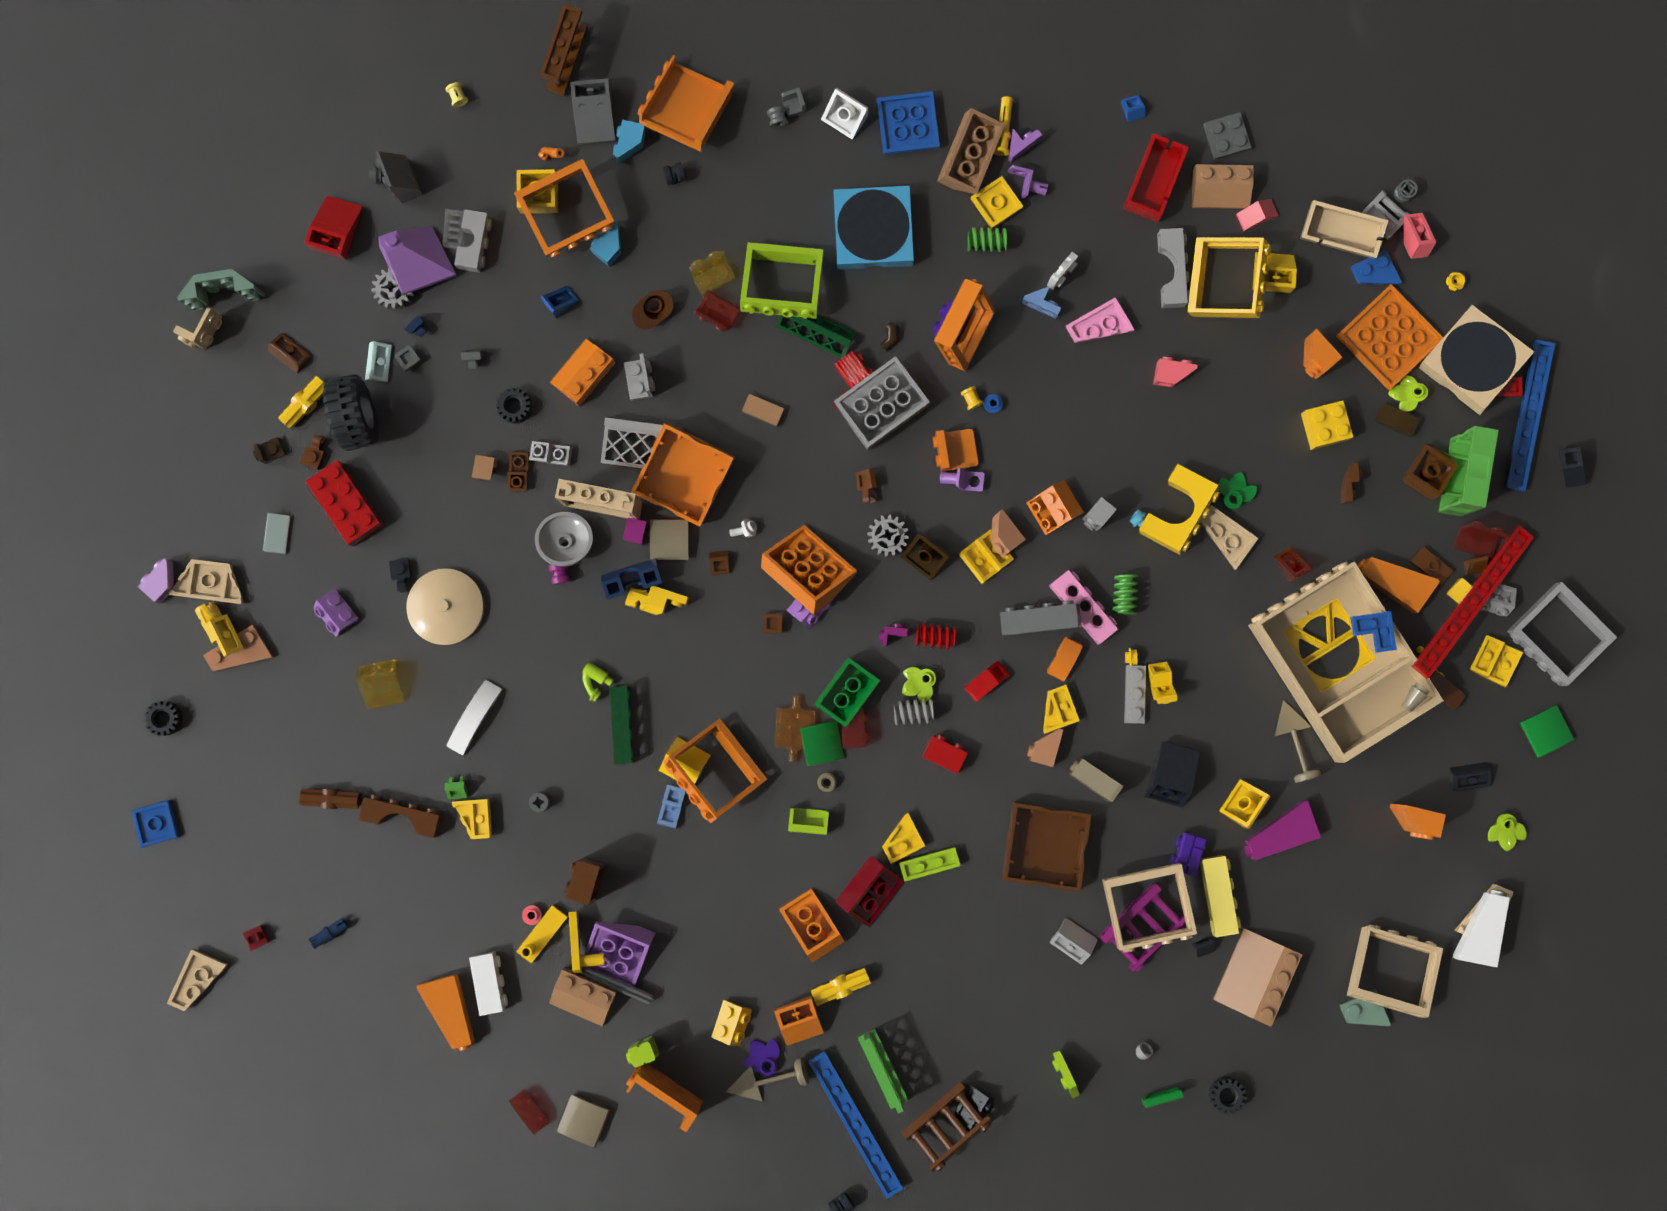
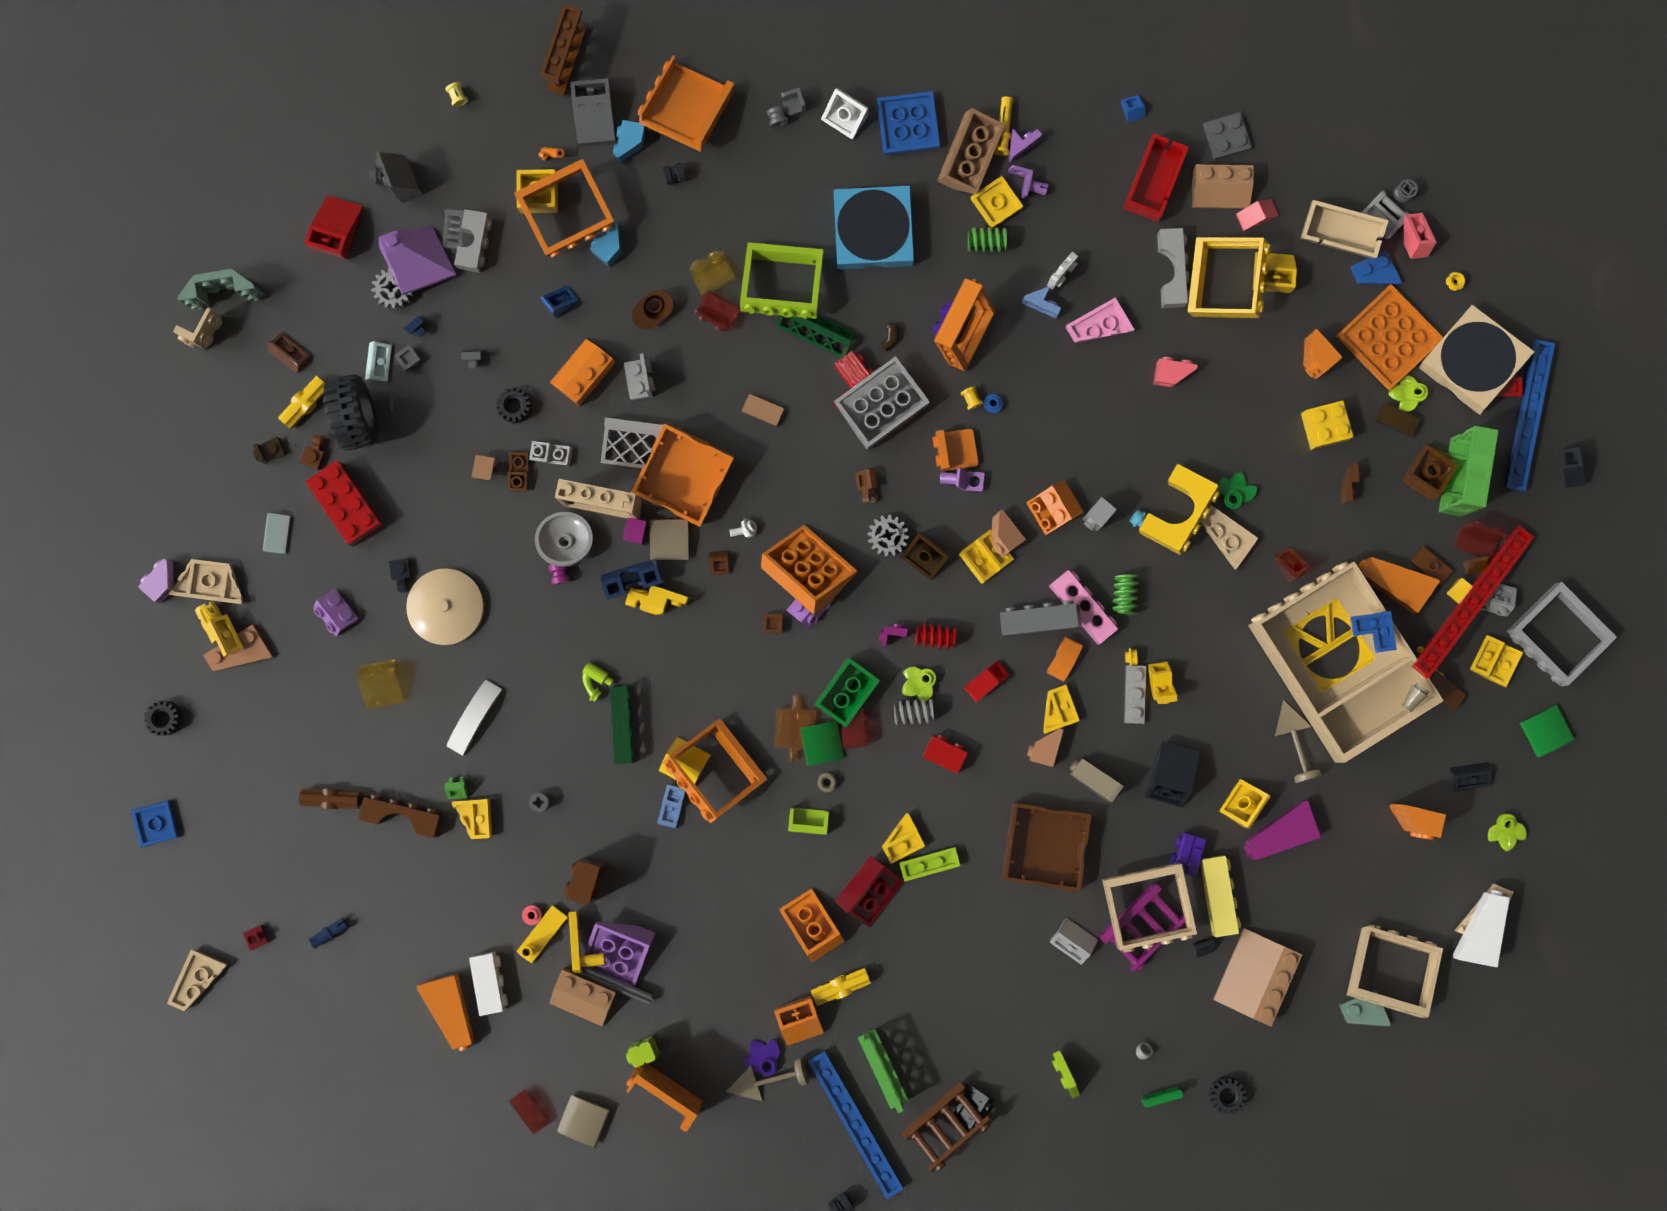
yellow bracket [711,1000,752,1046] -> none

